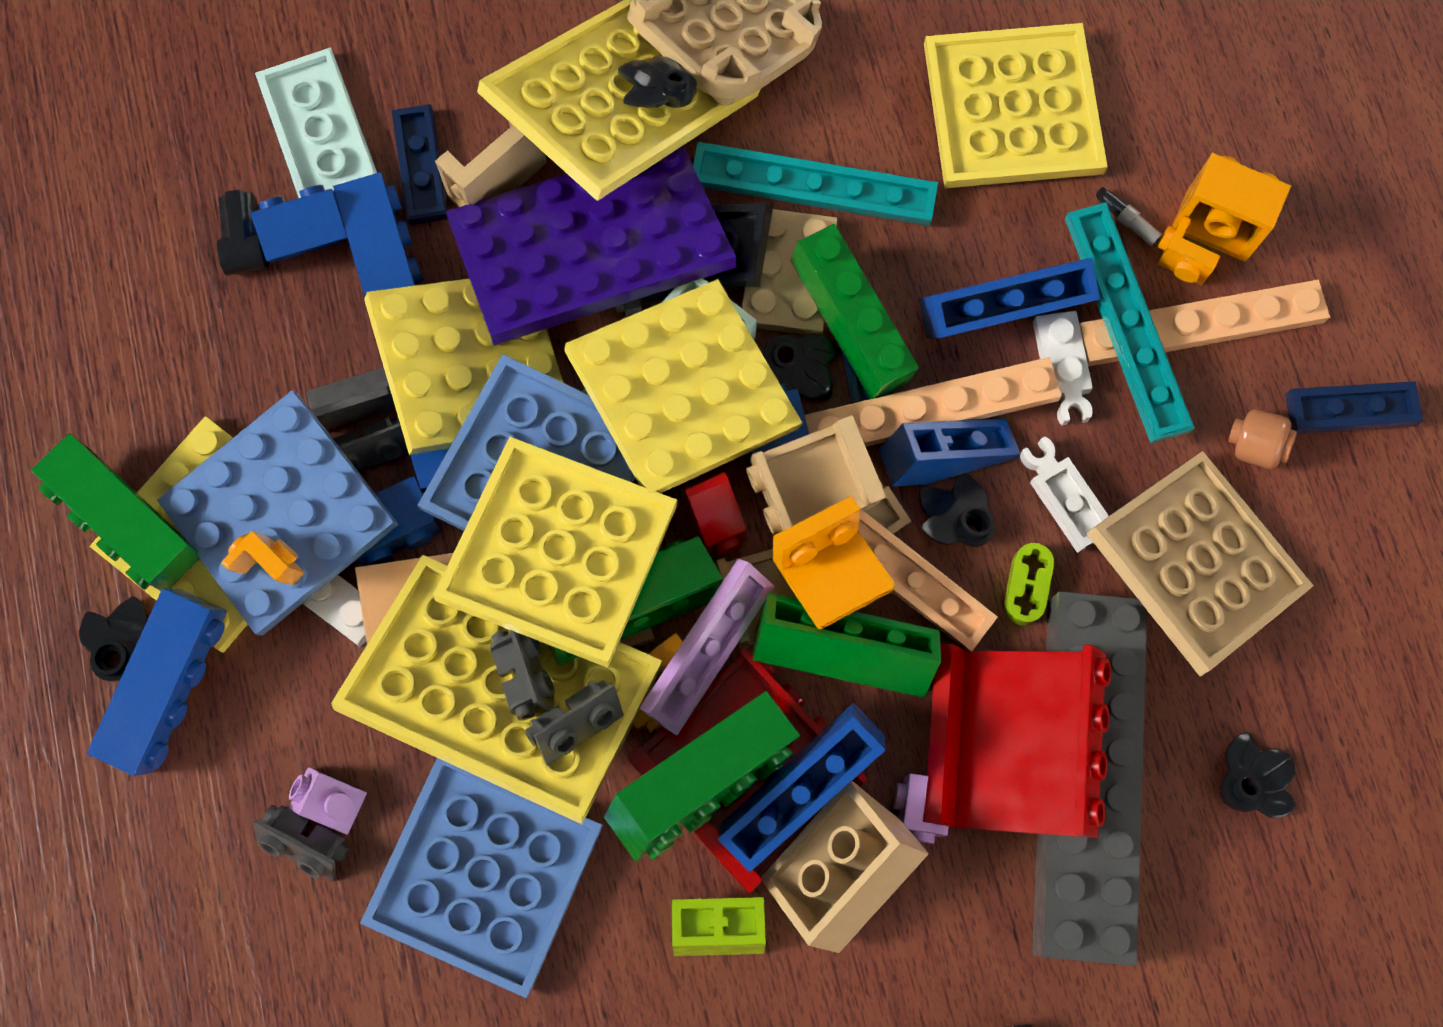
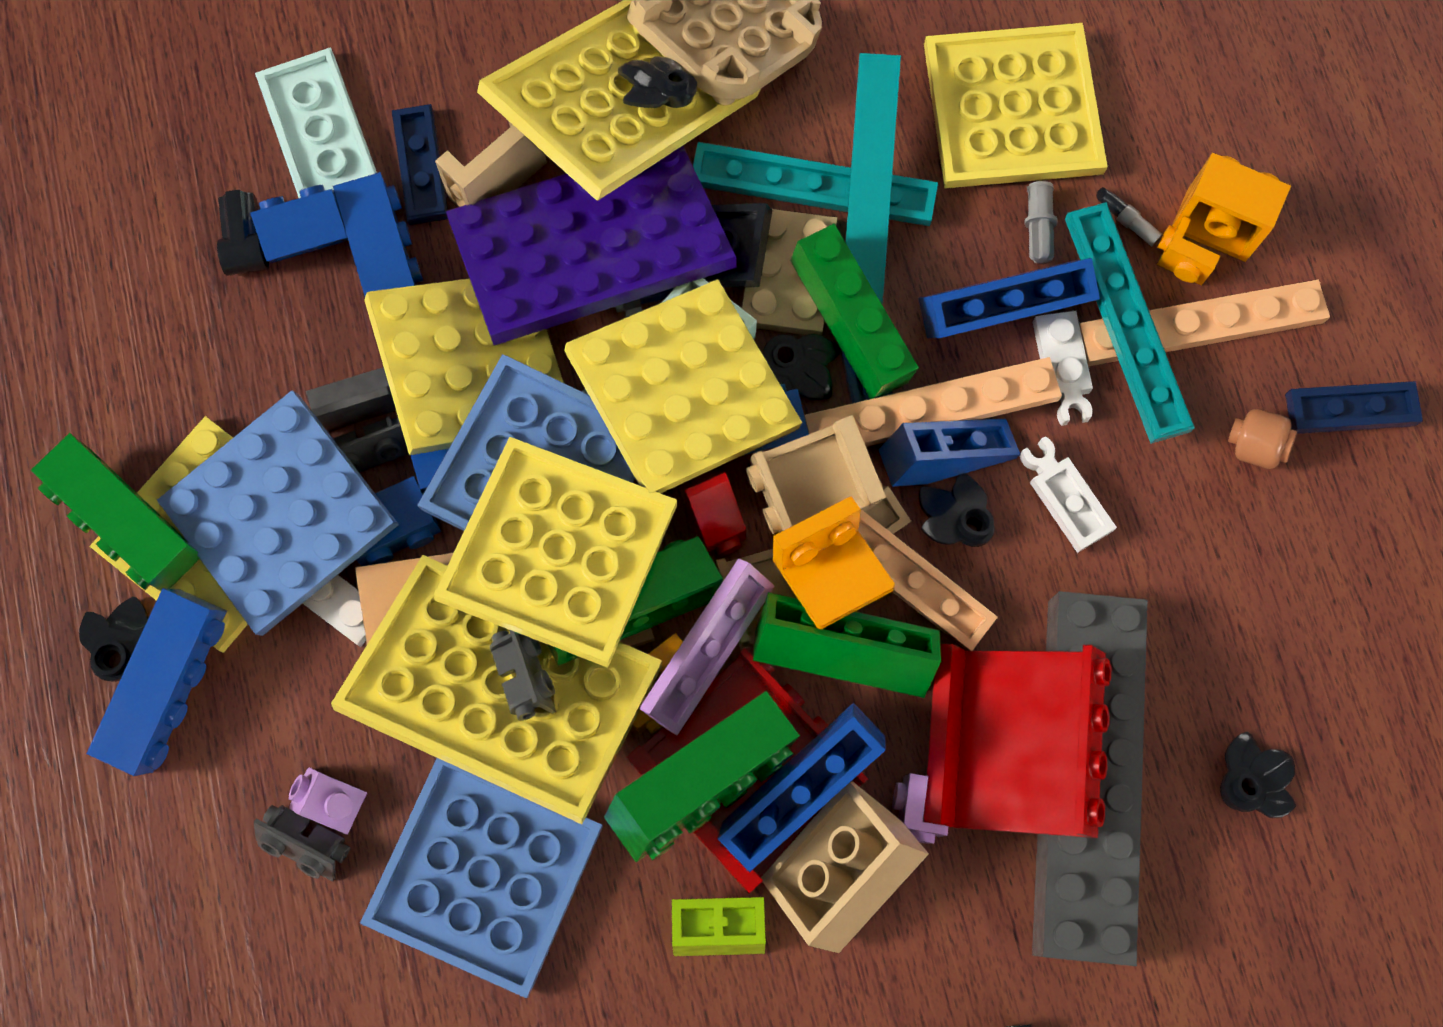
light orange bracket [221,531,305,586] -> none
dark grey hinge [525,680,624,766] -> none
lime beam [1004,543,1054,626] -> none
tan plate [1086,451,1314,676] -> none
none -> teal tile [846,53,901,304]
none -> light grey axle [1024,181,1058,264]

